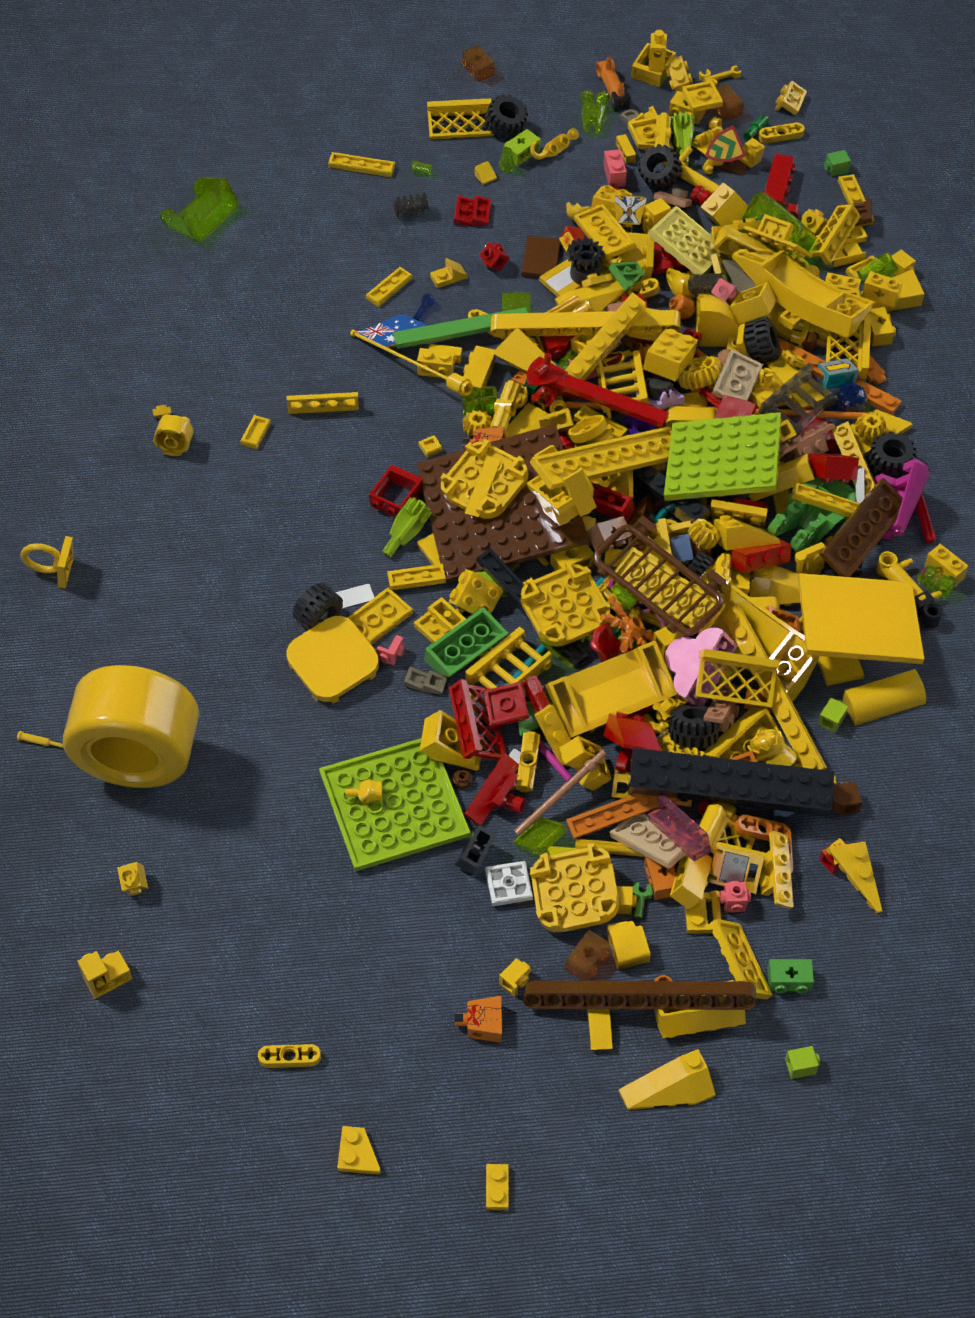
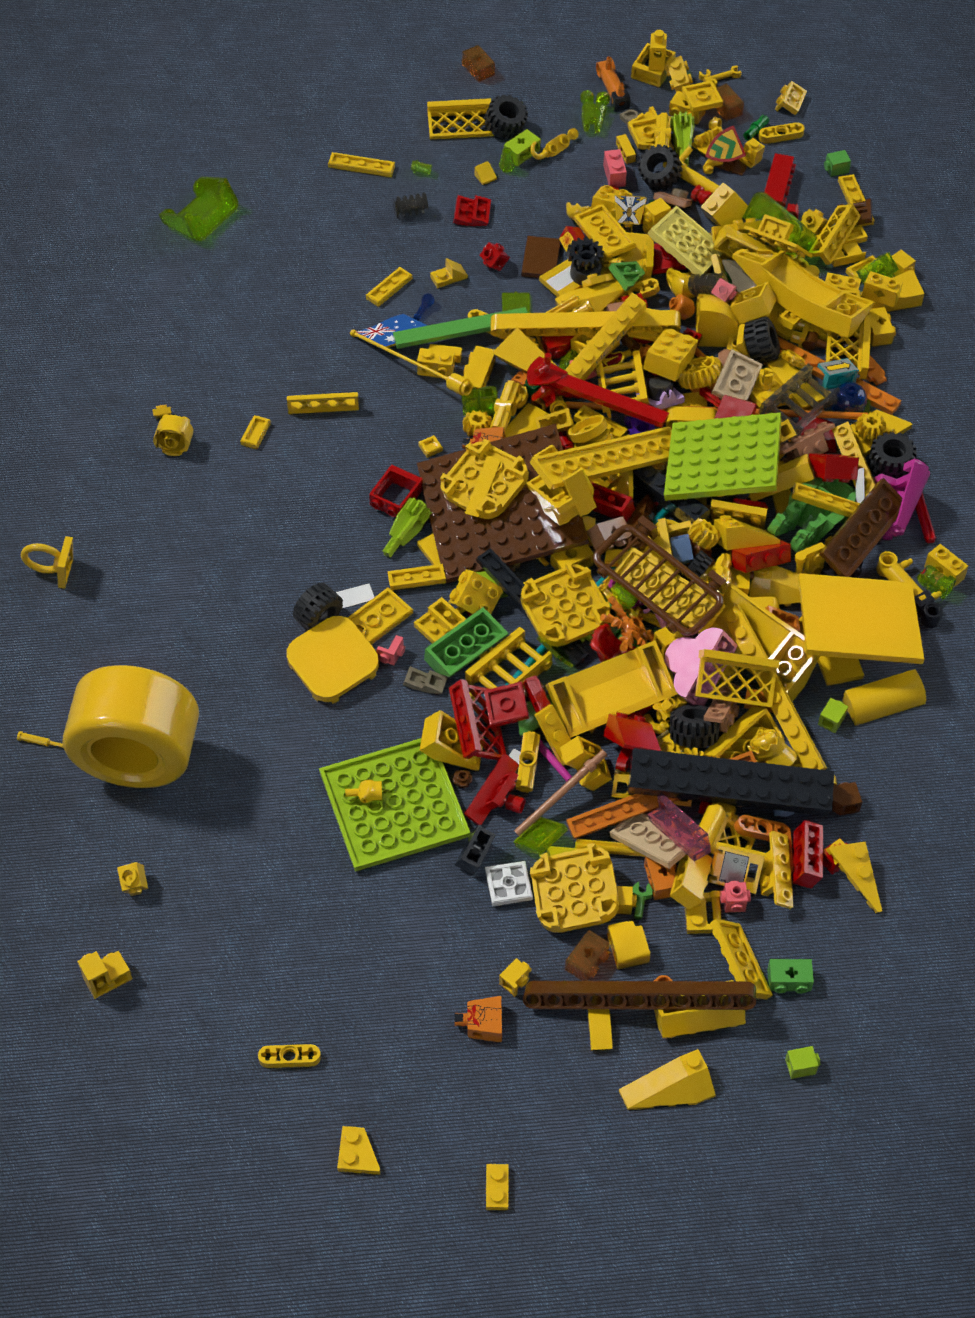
none -> red brick [793,820,823,889]

